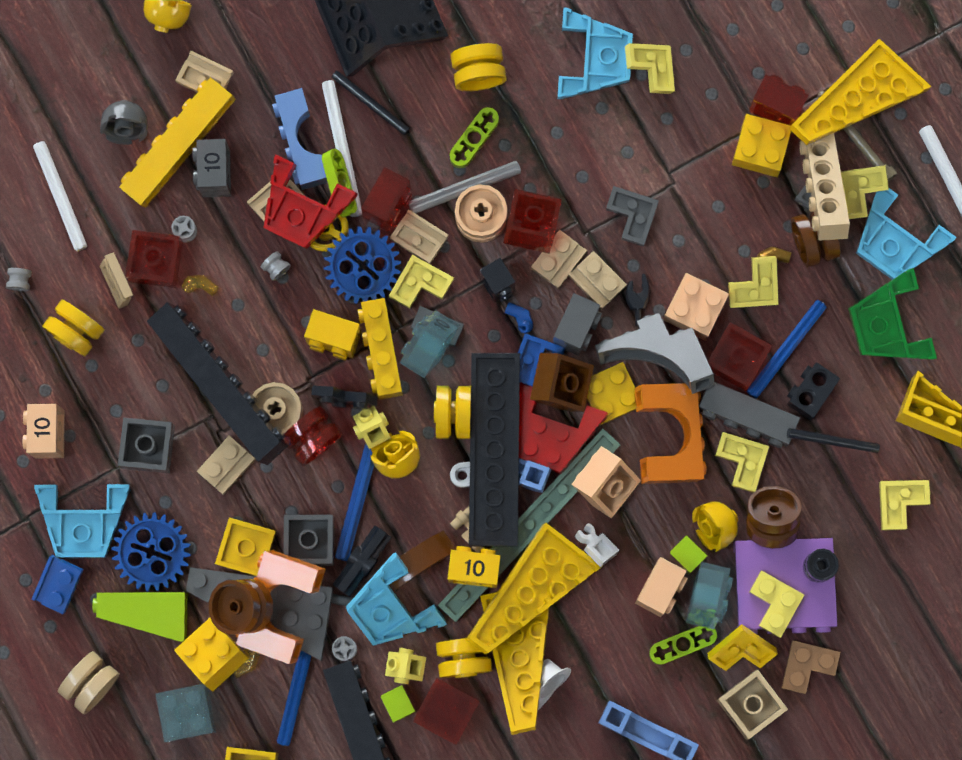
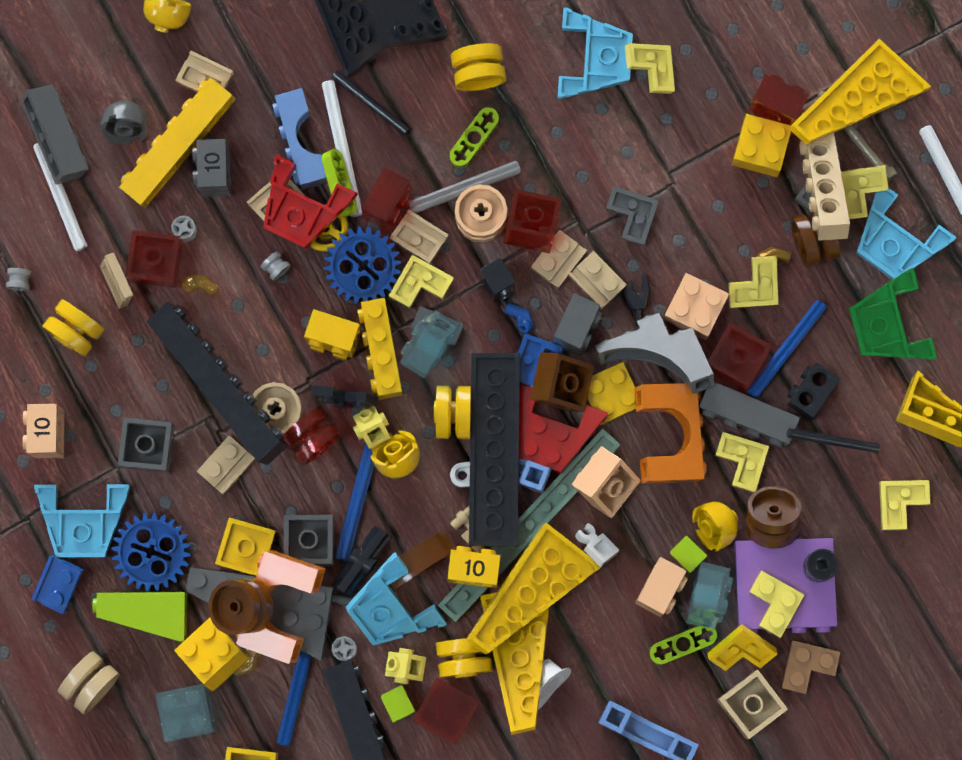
none -> dark grey brick [20,84,88,185]

